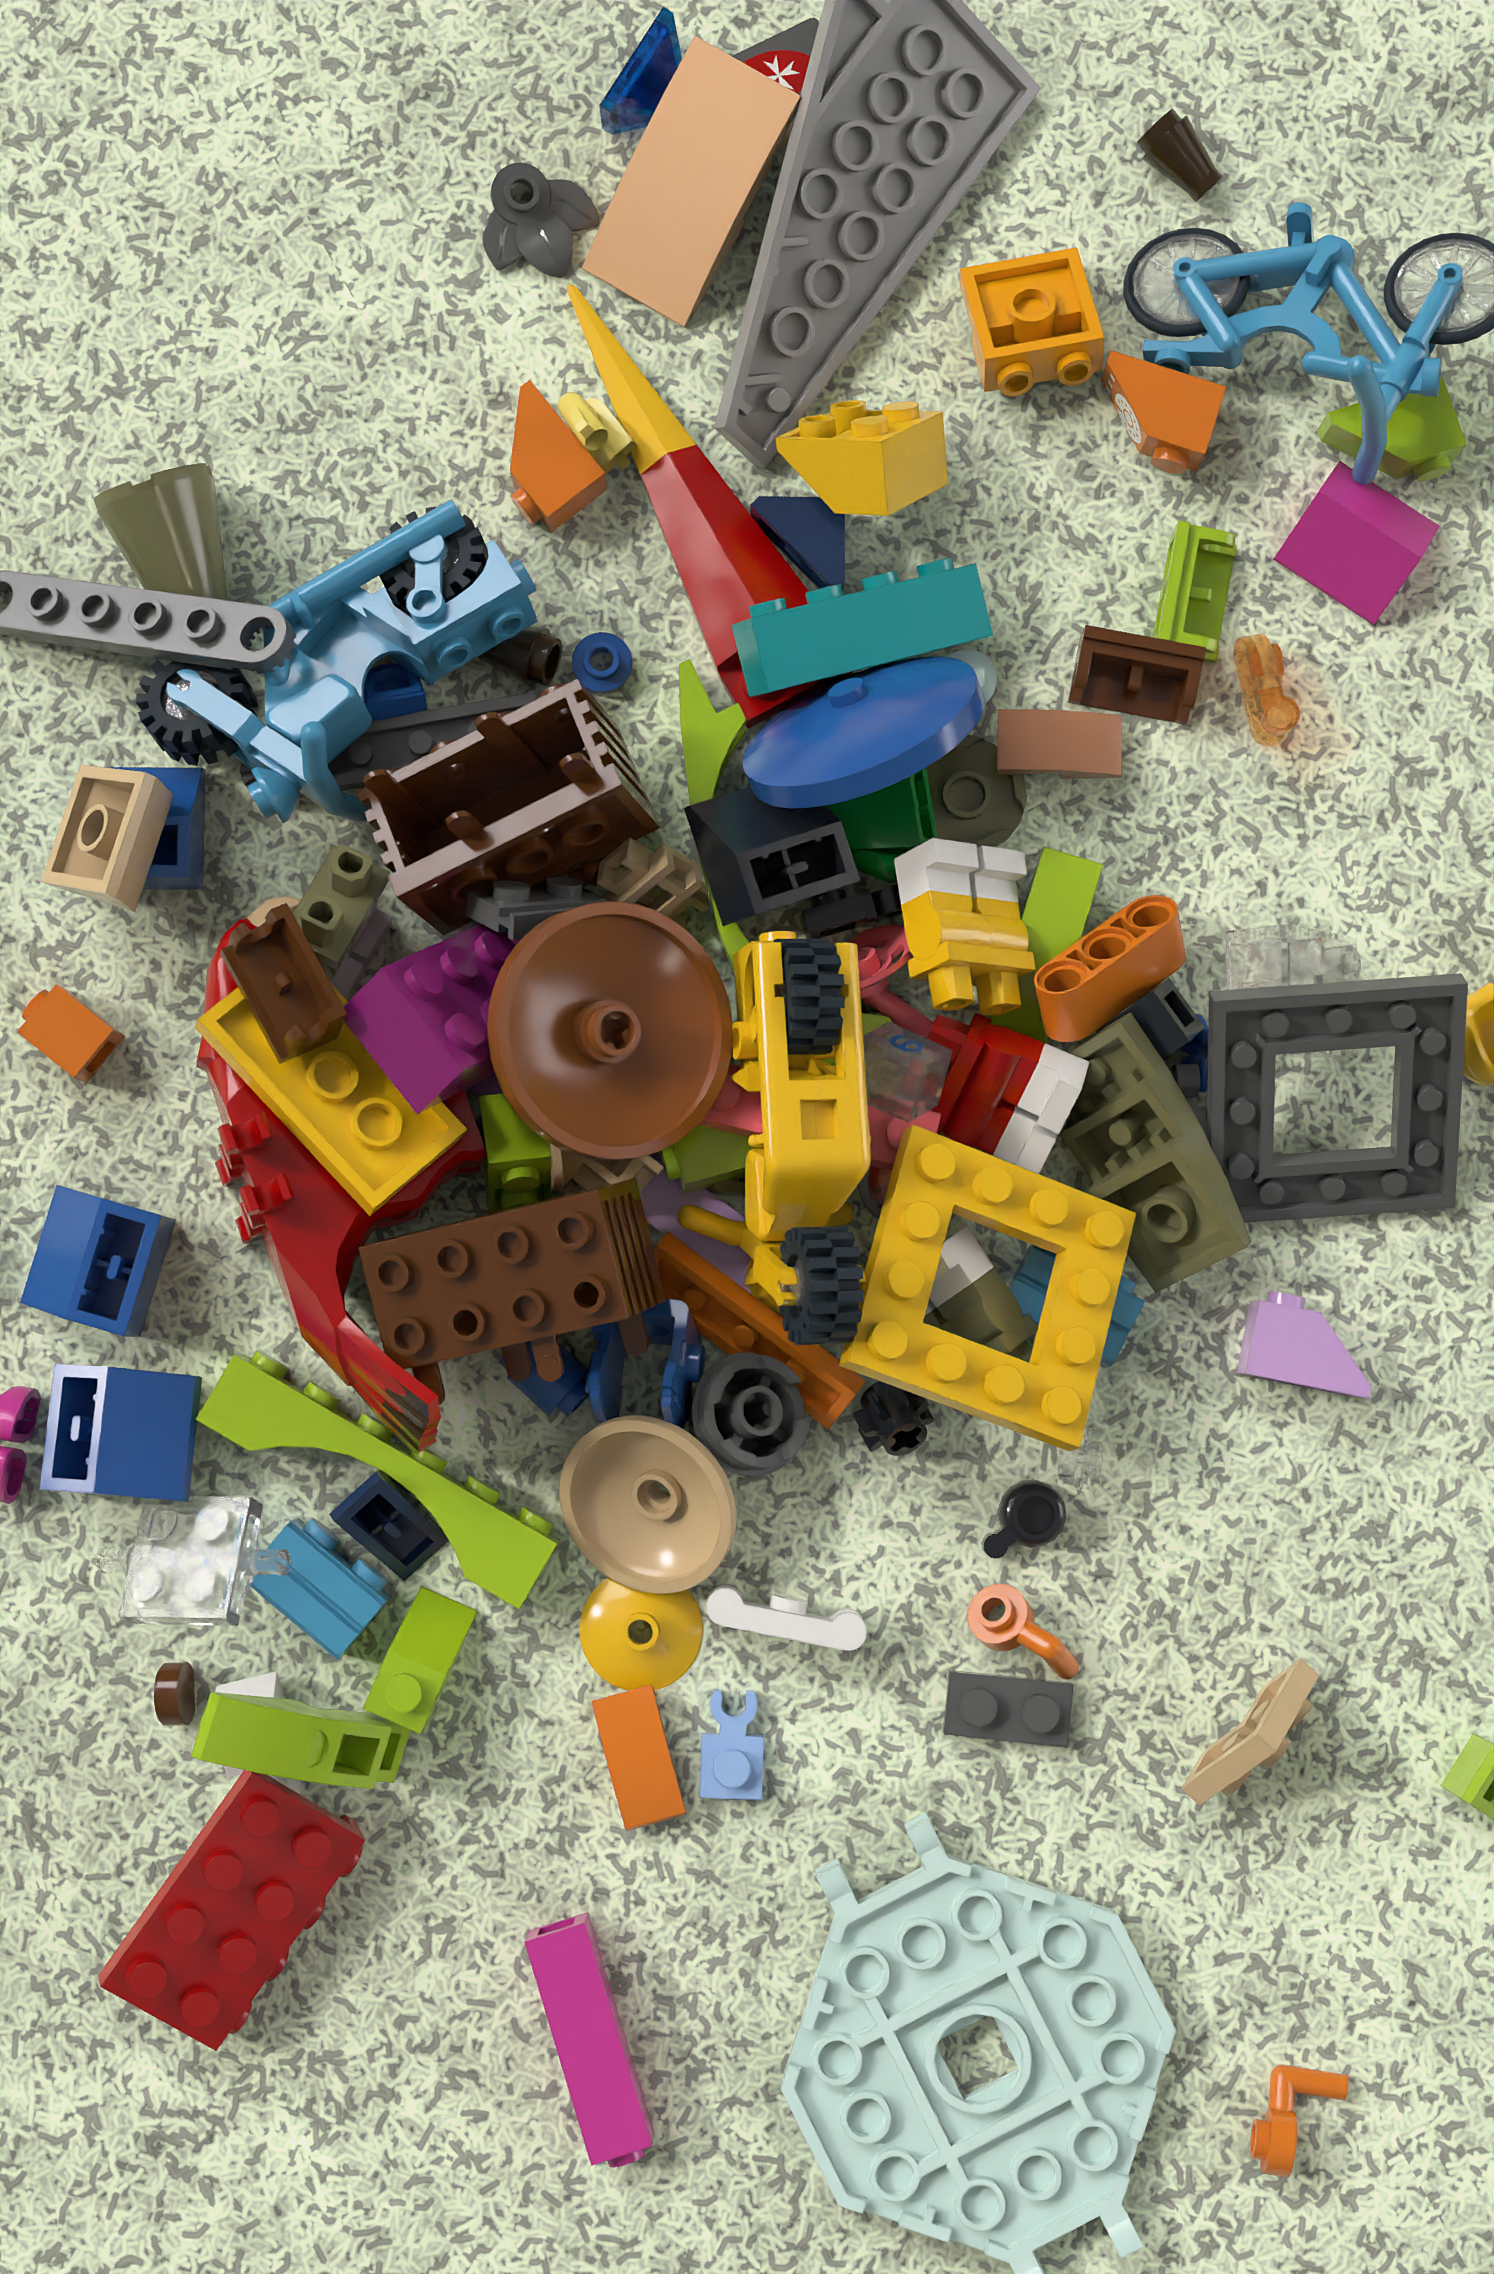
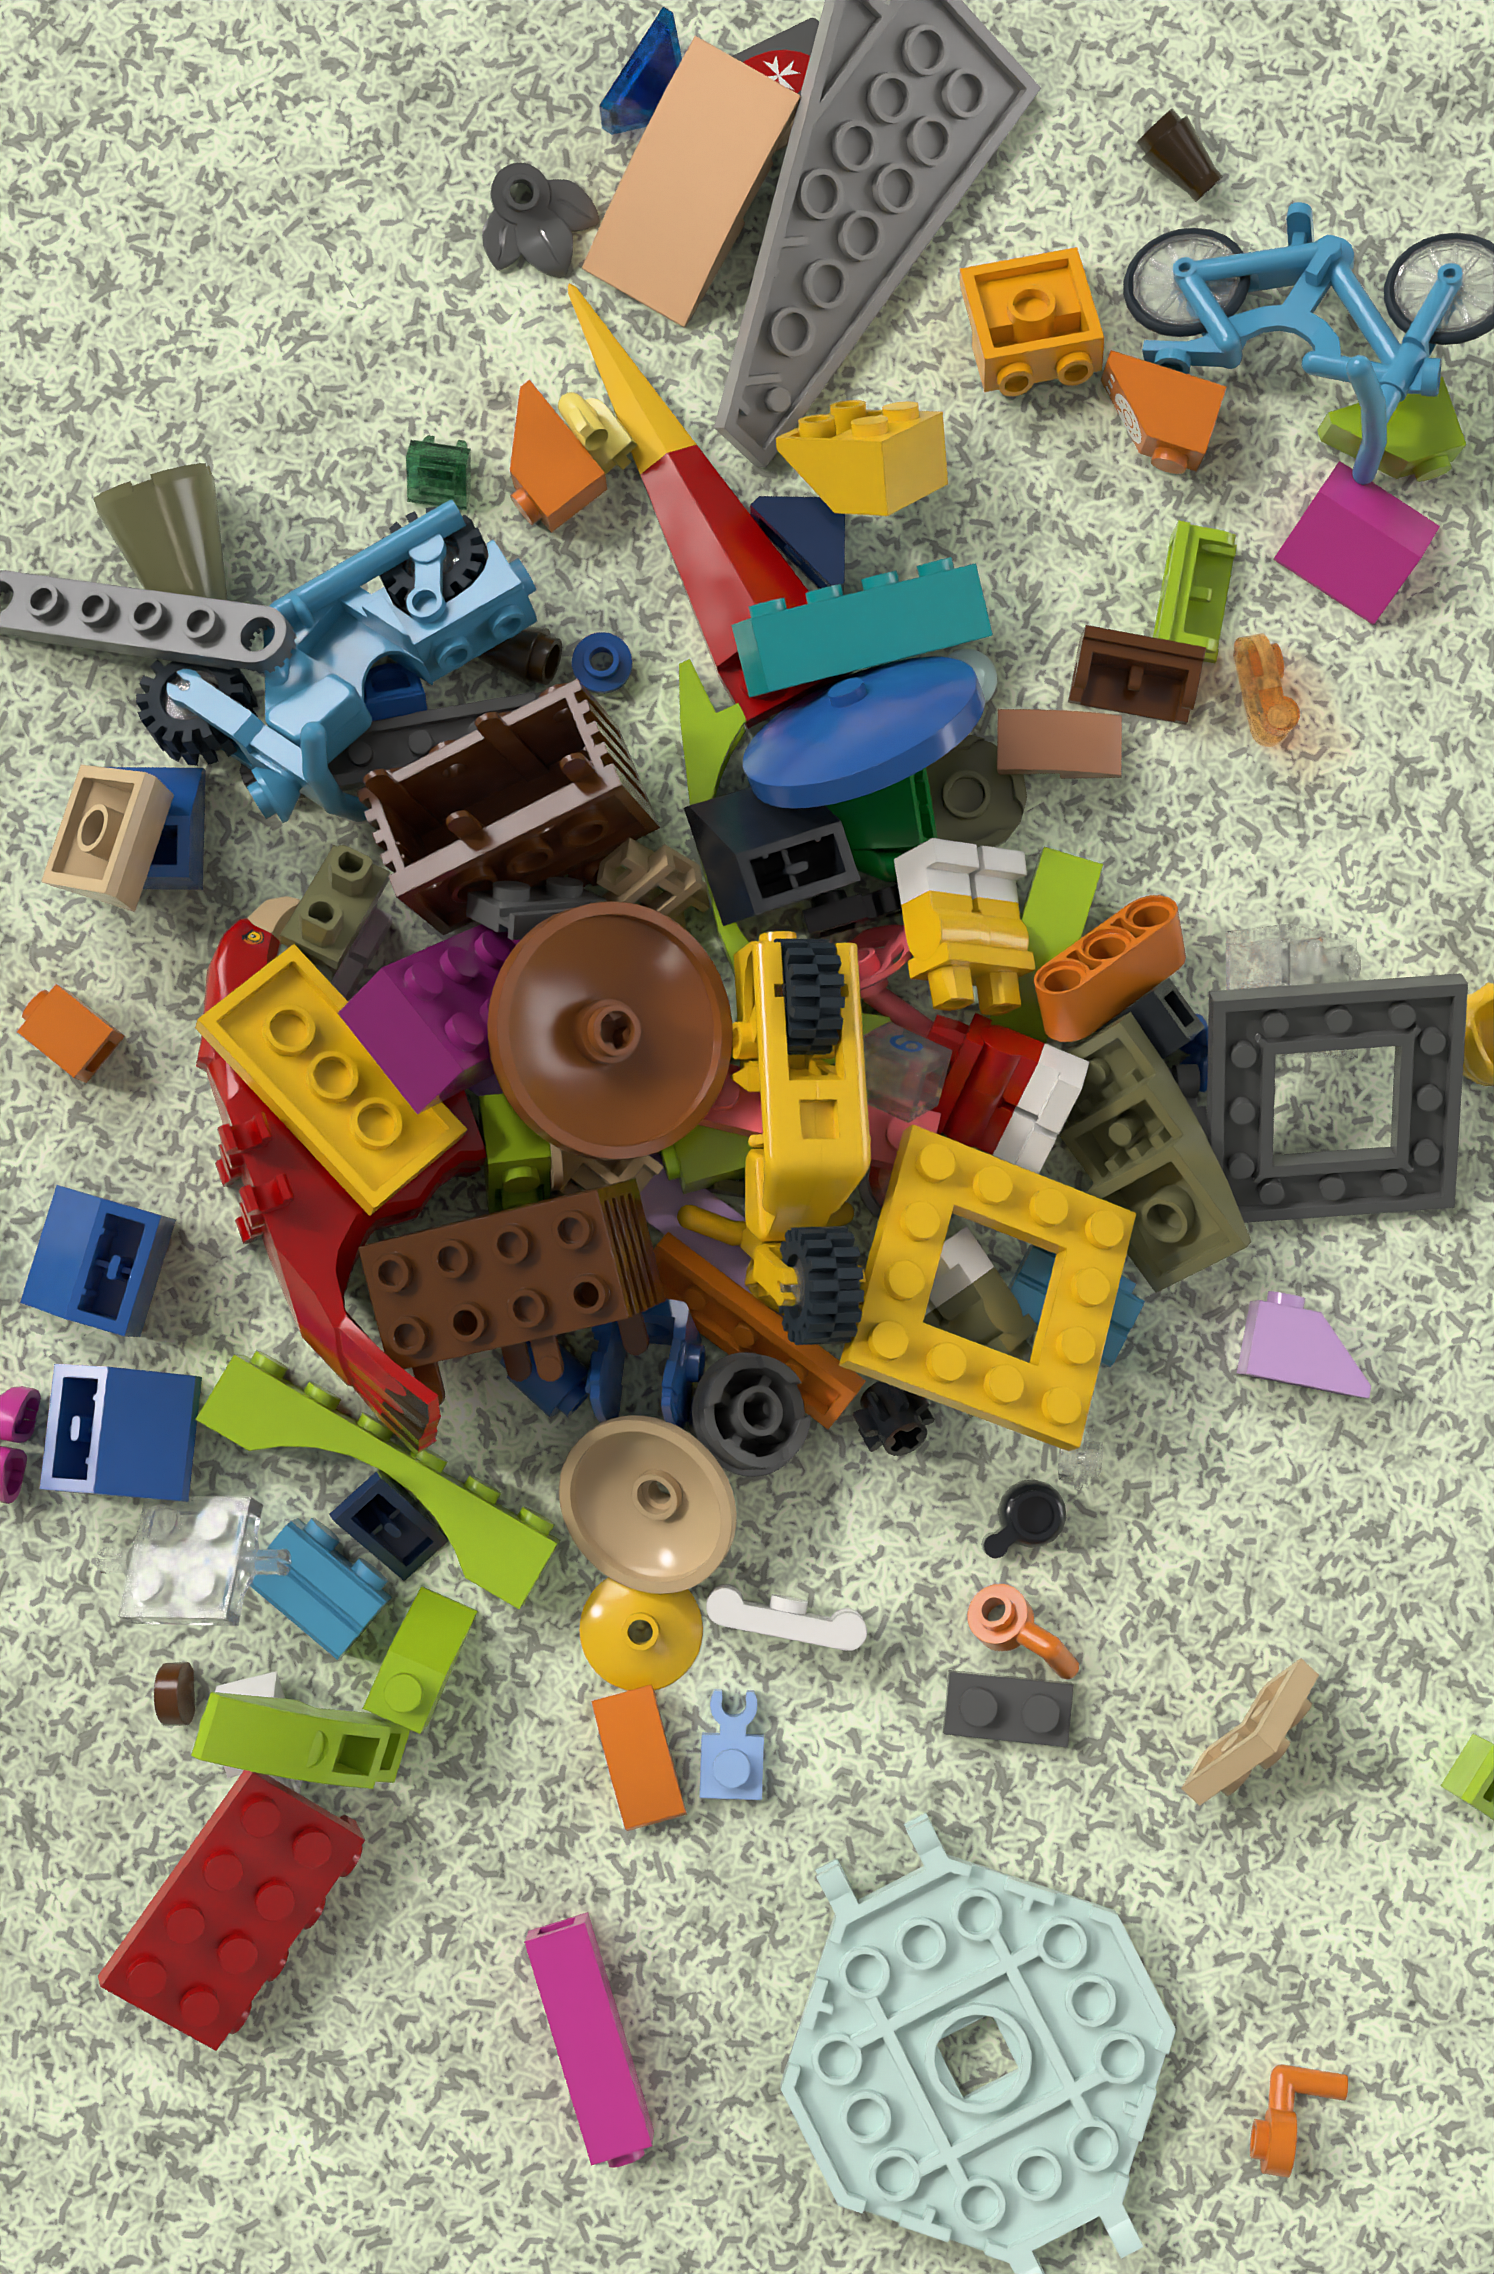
reddish brown hinge [220,903,347,1064] -> none
none -> clear green tile [406,435,471,510]

